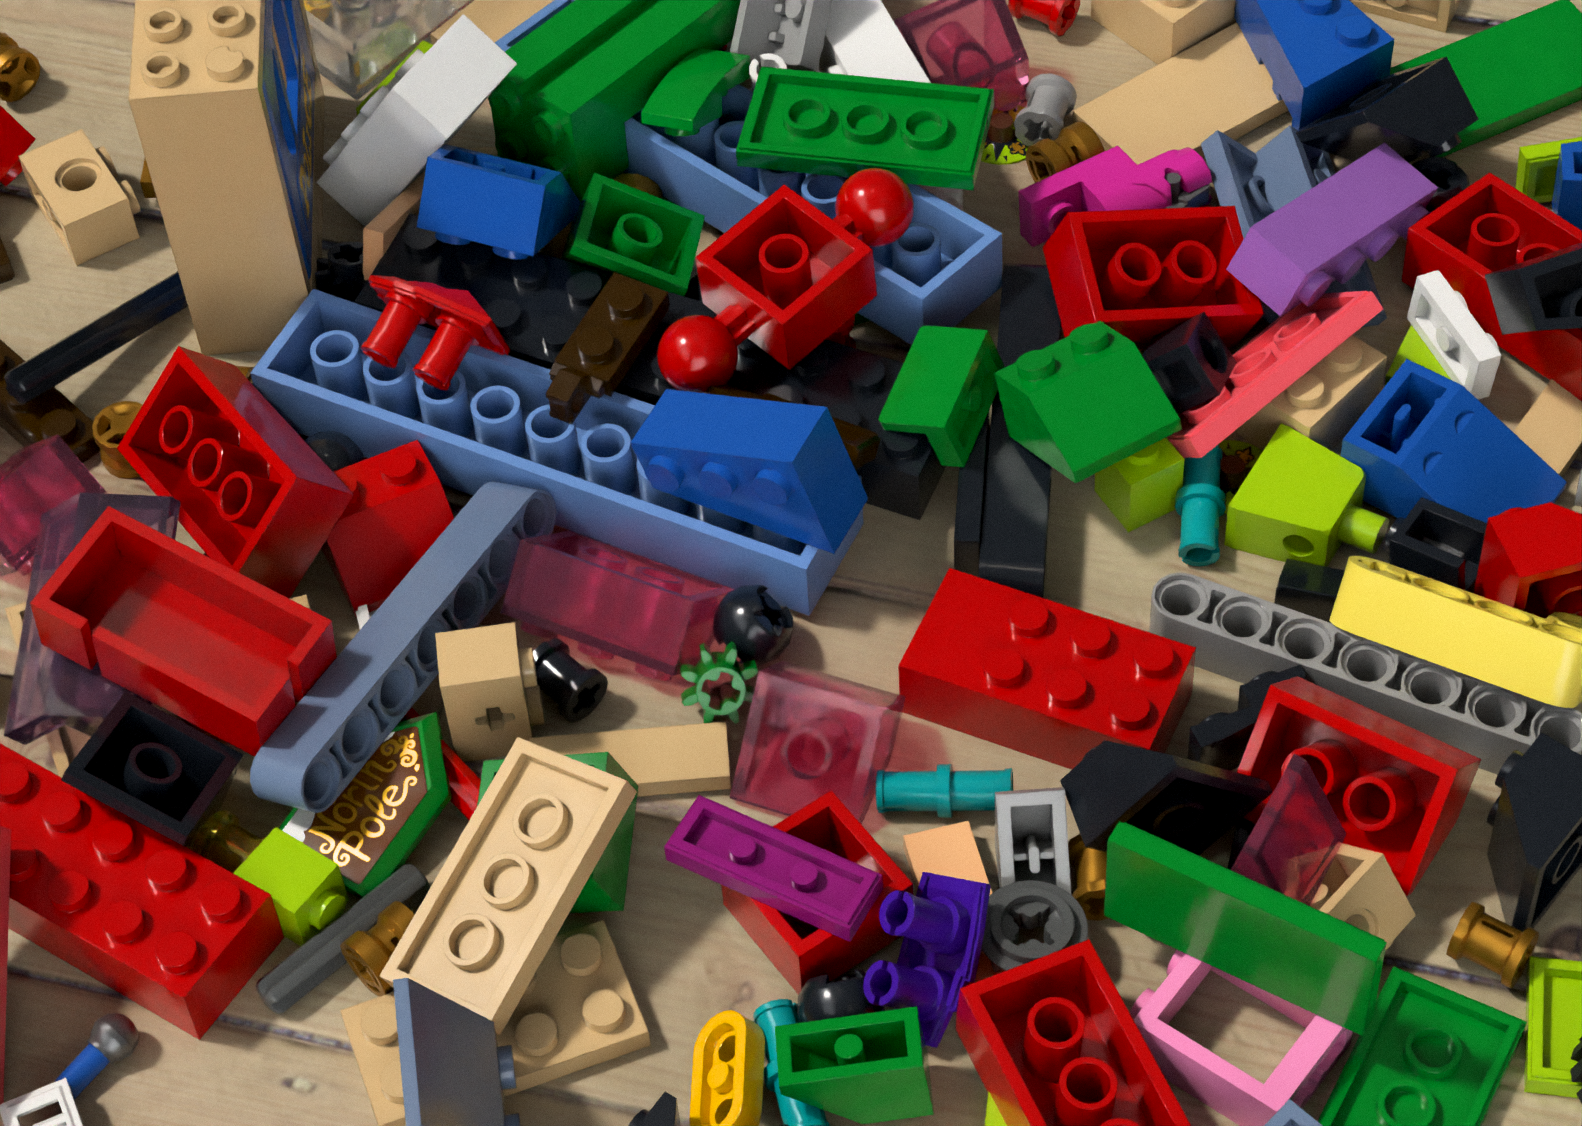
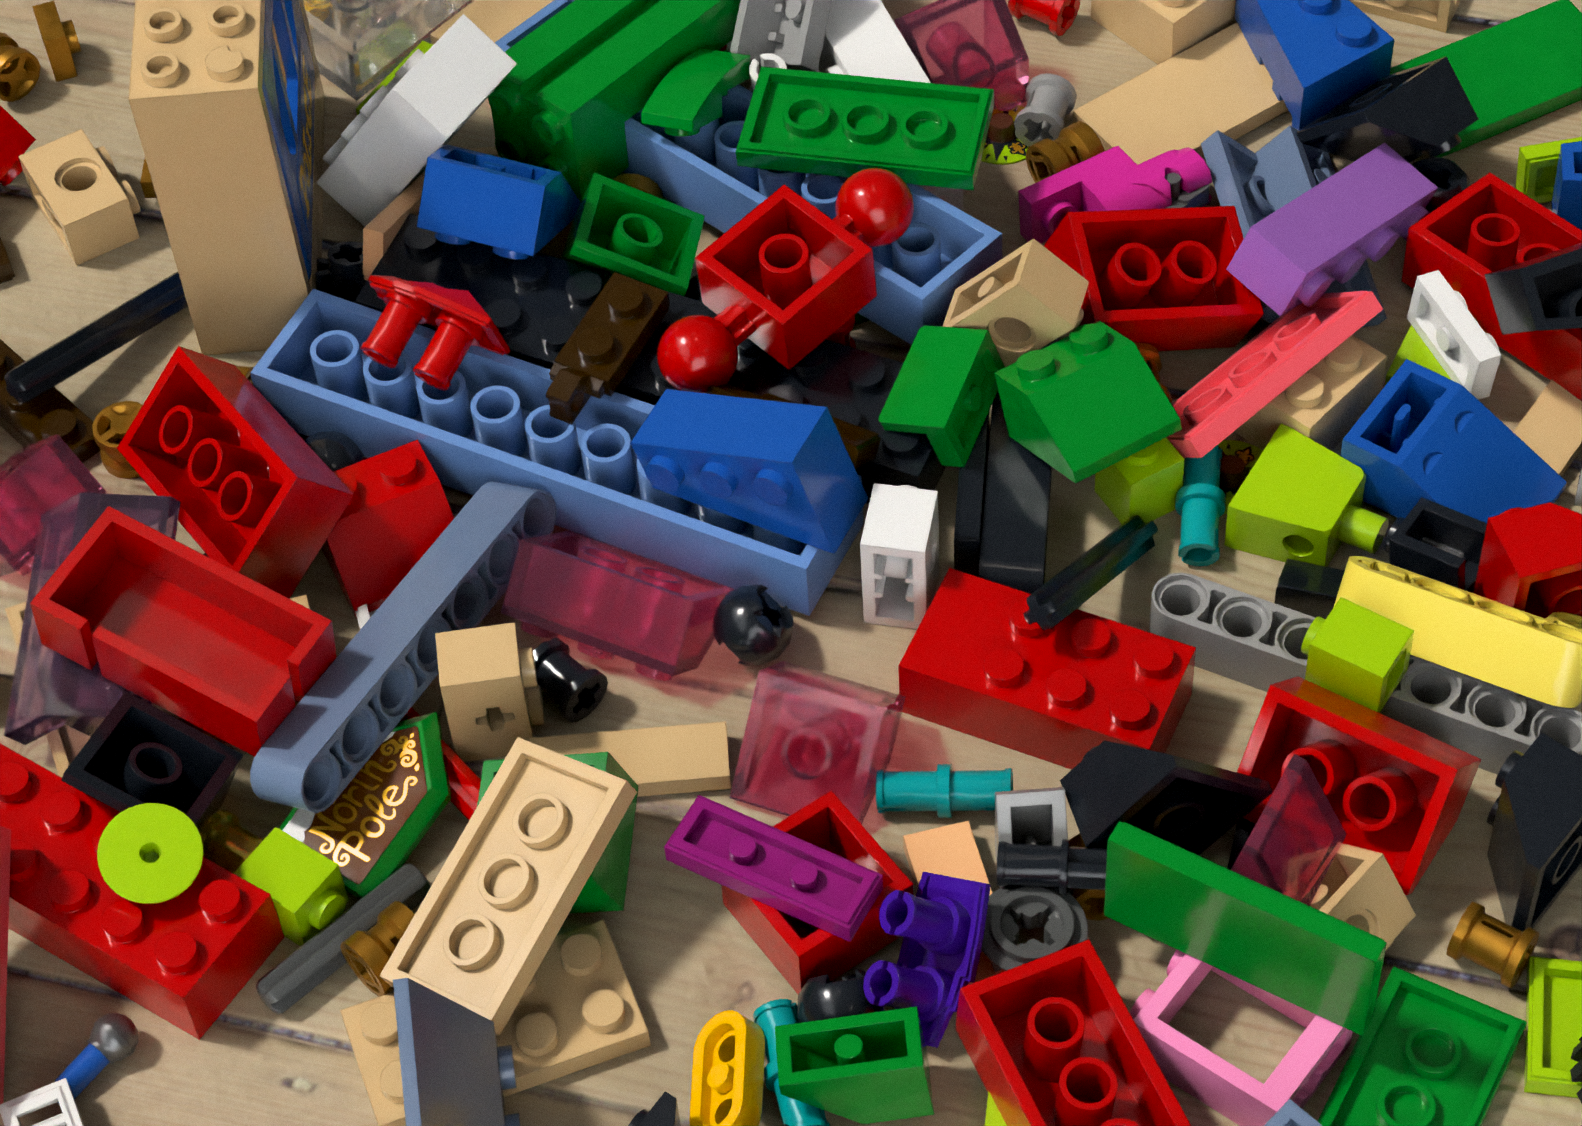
green gear [680,642,759,724] -> none
black brick [1142,312,1236,414] -> none
black slope [1187,665,1306,771] -> none
none -> pearl gold plate [32,0,82,82]
none -> lime piece [97,803,203,904]
none -> white brick [860,483,940,629]
none -> tan brick [942,238,1089,367]
none -> black axle [997,839,1107,895]
none -> black axle [1023,515,1158,631]
none -> lime brick [1301,597,1414,713]

